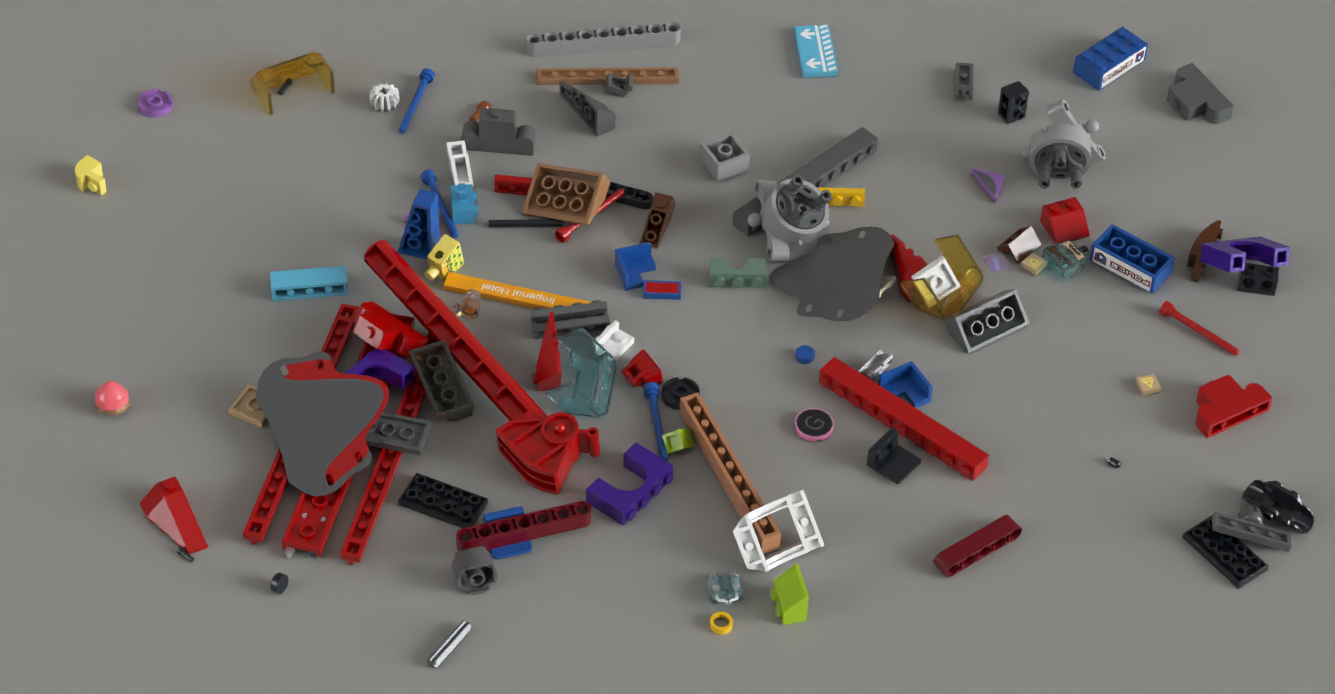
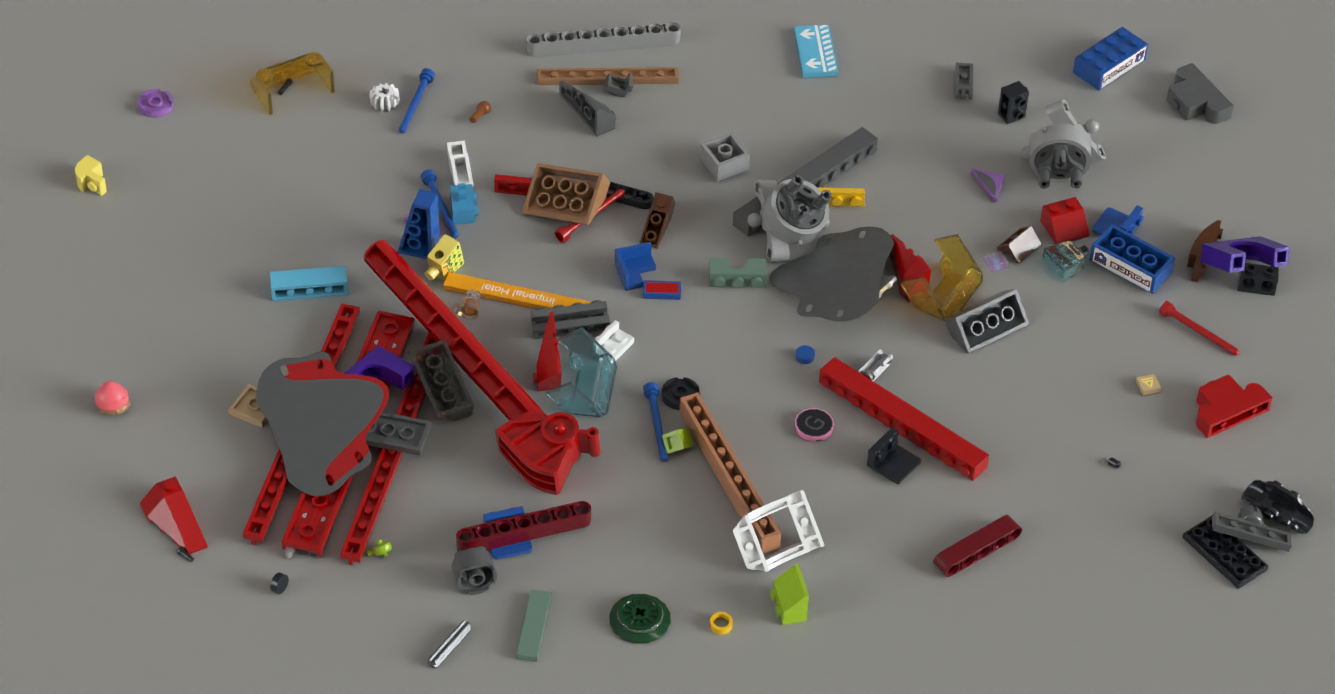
red brick [353,301,428,358] -> none
black tile [398,472,488,528] -> none
dark grey brick [461,108,535,156] -> none
black bar [489,219,563,227] -> none
dark purple arch [586,442,674,526] -> none
red piece [621,349,663,388] -> none
clear light blue piece [706,569,745,605] -> none
blue panel [878,361,932,408] -> none
white tile [911,256,961,307] -> none
tan tile [1021,253,1047,276] -> none
none -> lime piece [367,539,392,557]
none -> sand green tile [516,589,551,662]
none -> dark green piece [609,594,671,643]
none -> blue bracket [1092,205,1144,235]

